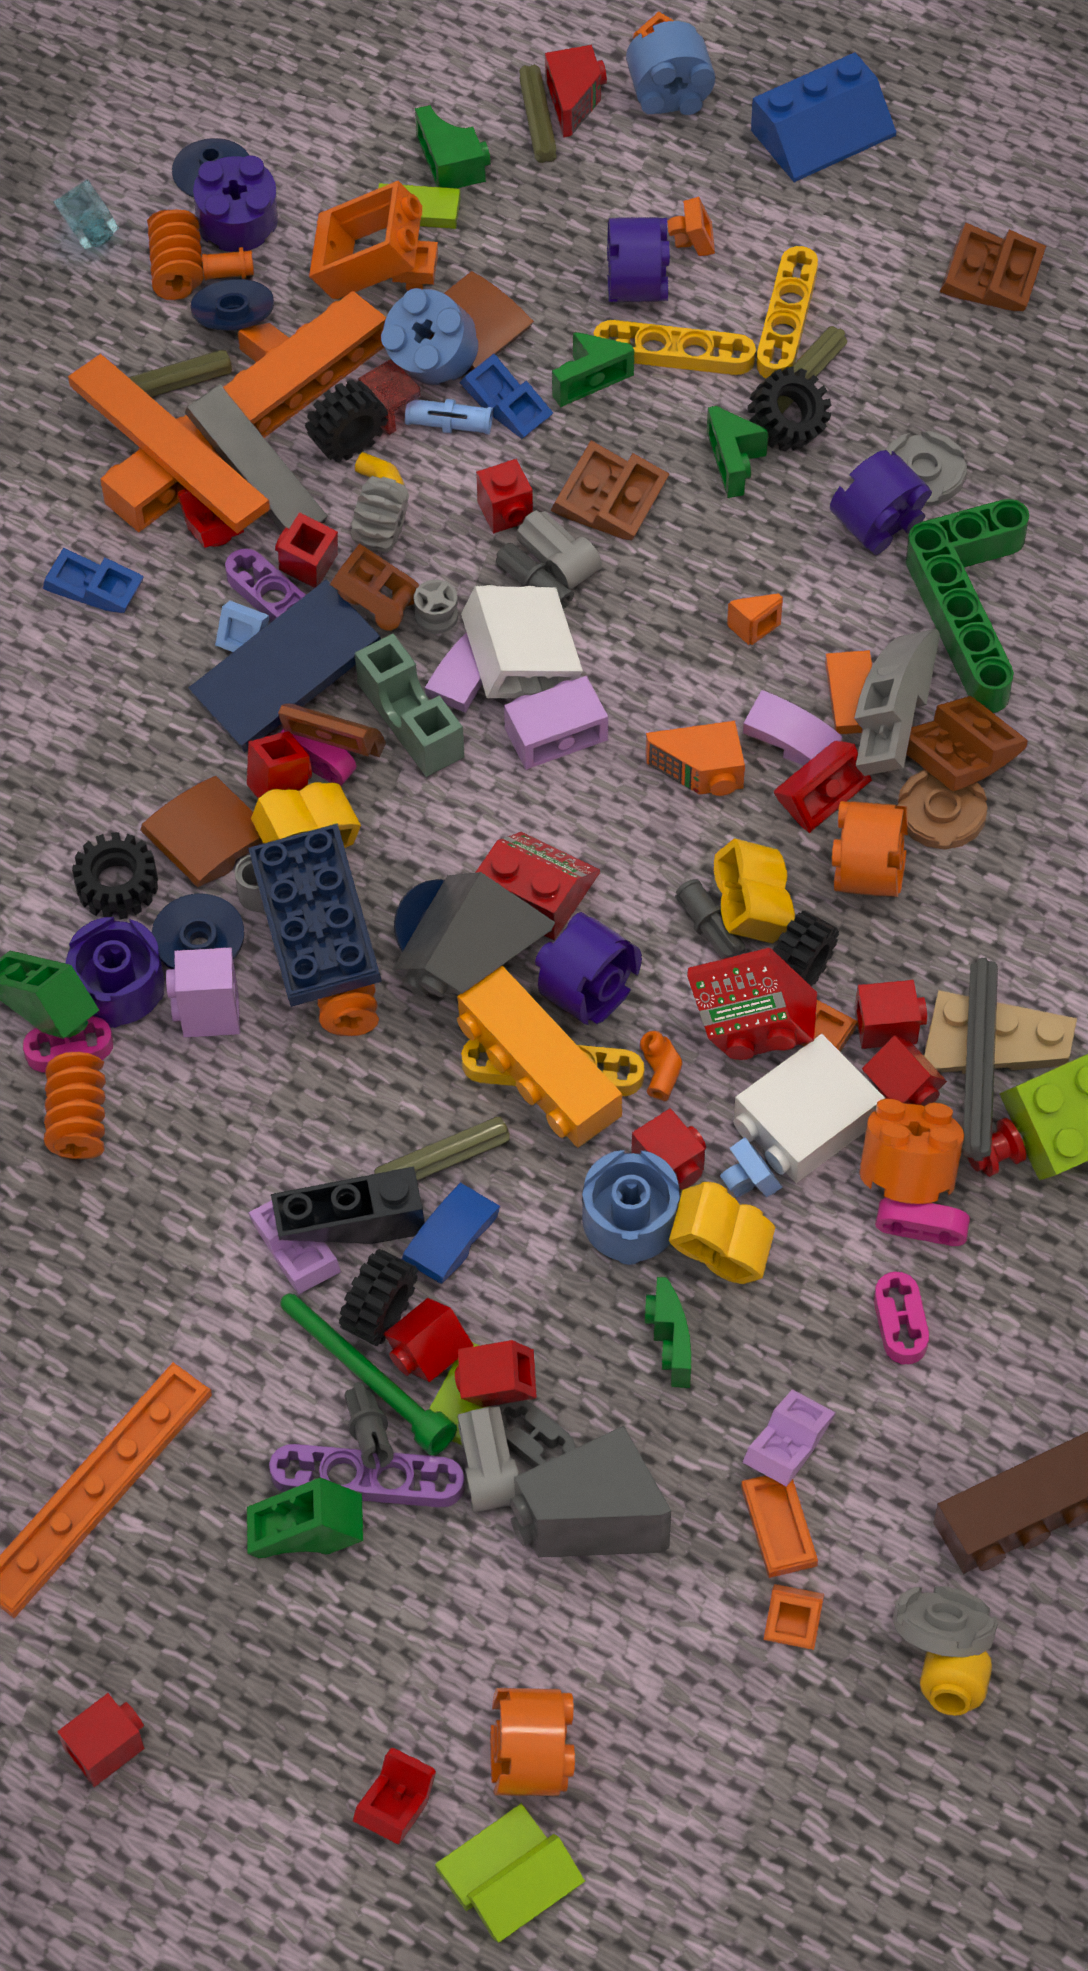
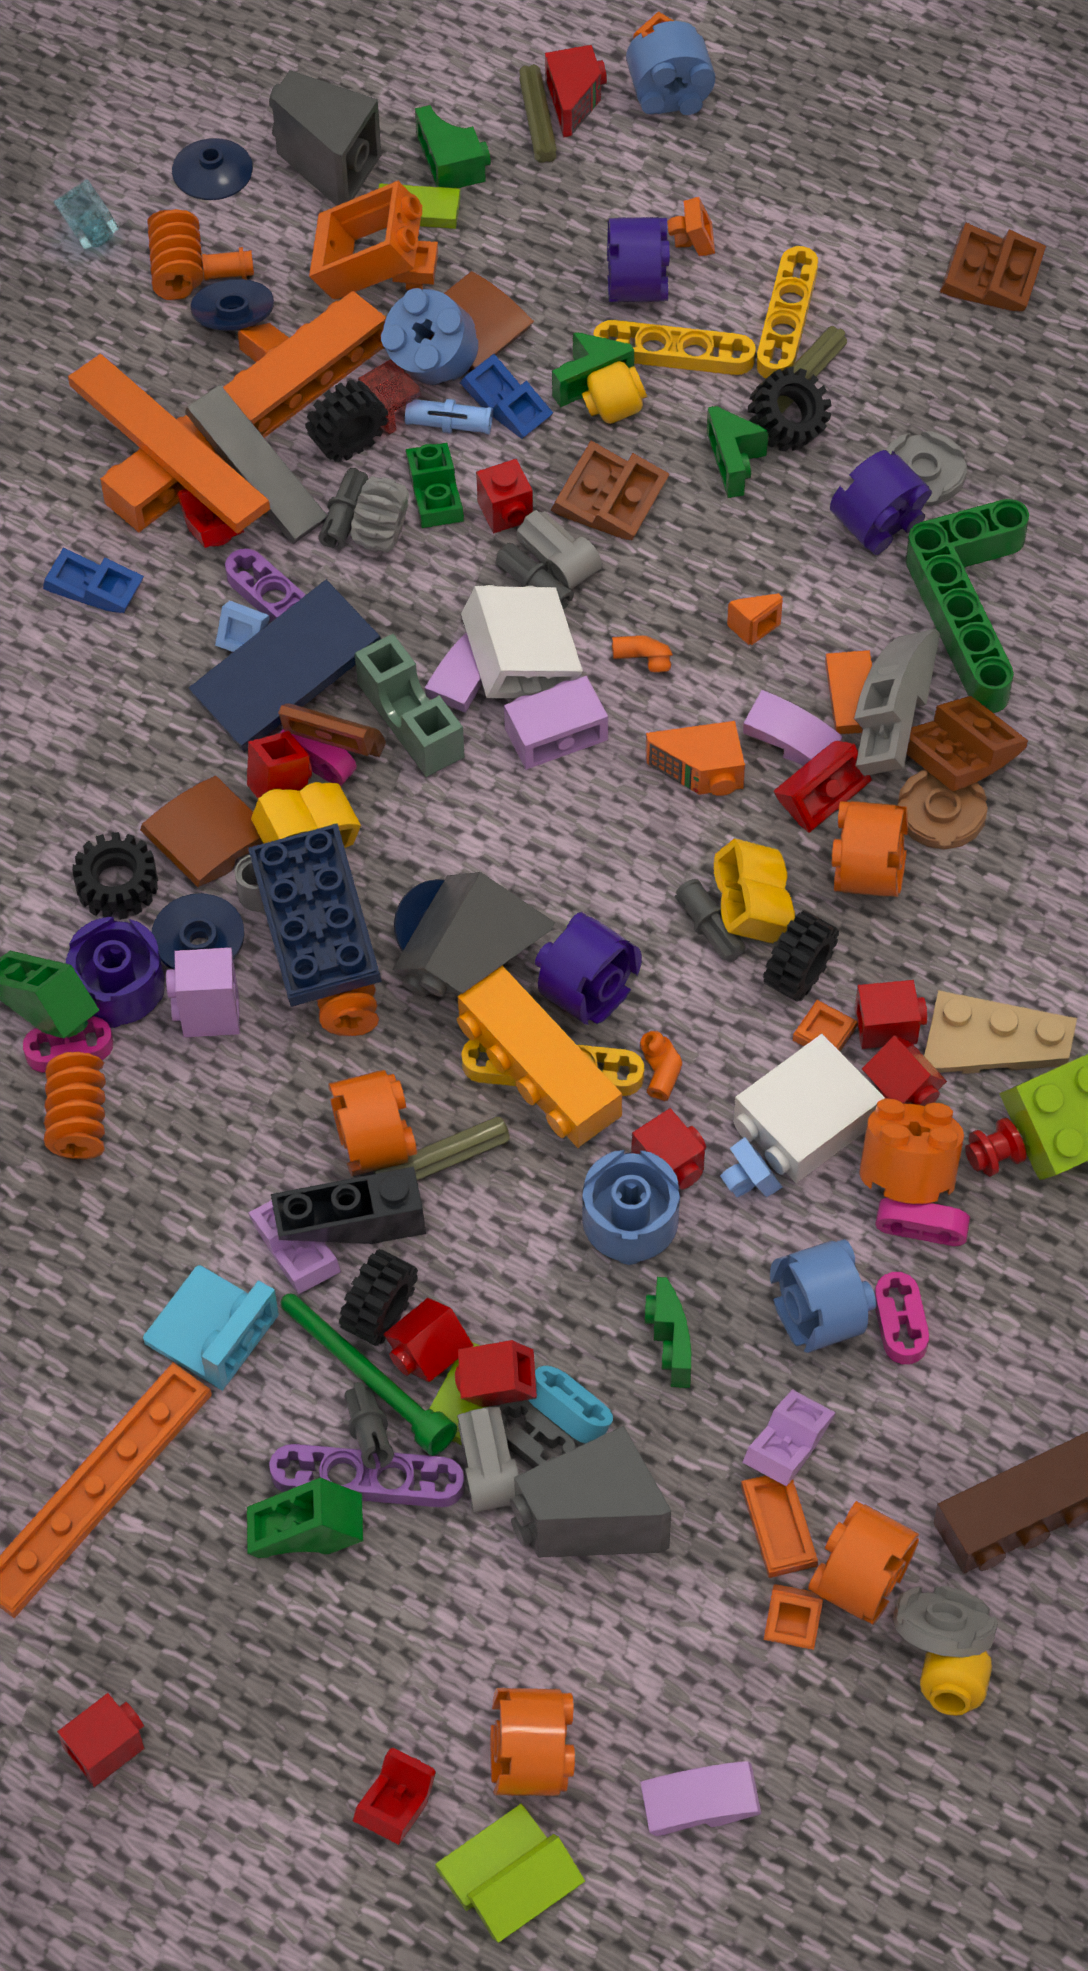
olive axle [128,350,232,397] -> none
dark purple brick [193,155,278,252] -> none
red brick [275,512,338,588] -> none
dark orange plate [330,543,419,631] -> none
yellow arm [355,452,404,485] -> none
blue slope [402,1182,500,1284] -> none
light grey wheel [414,579,458,634] -> none
red slope [476,832,600,941] -> none
yellow brick [669,1182,776,1284] -> none
red slope [687,947,817,1060] -> none
blue slope [751,52,896,182] -> none
dark grey axle [962,958,998,1161] -> none
none -> medium azure bracket [143,1265,279,1391]
none -> dark grey slope [269,70,381,206]
none -> dark grey axle [318,468,368,549]
none -> orange brick [328,1070,417,1177]
none -> green slope [405,443,464,528]
none -> medium azure beam [528,1366,613,1444]
none -> yellow head [582,361,648,424]
none -> orange arm [612,635,673,672]
none -> lavender slope [640,1761,761,1836]
none -> medium blue brick [770,1239,876,1353]
none -> orange brick [808,1501,920,1625]

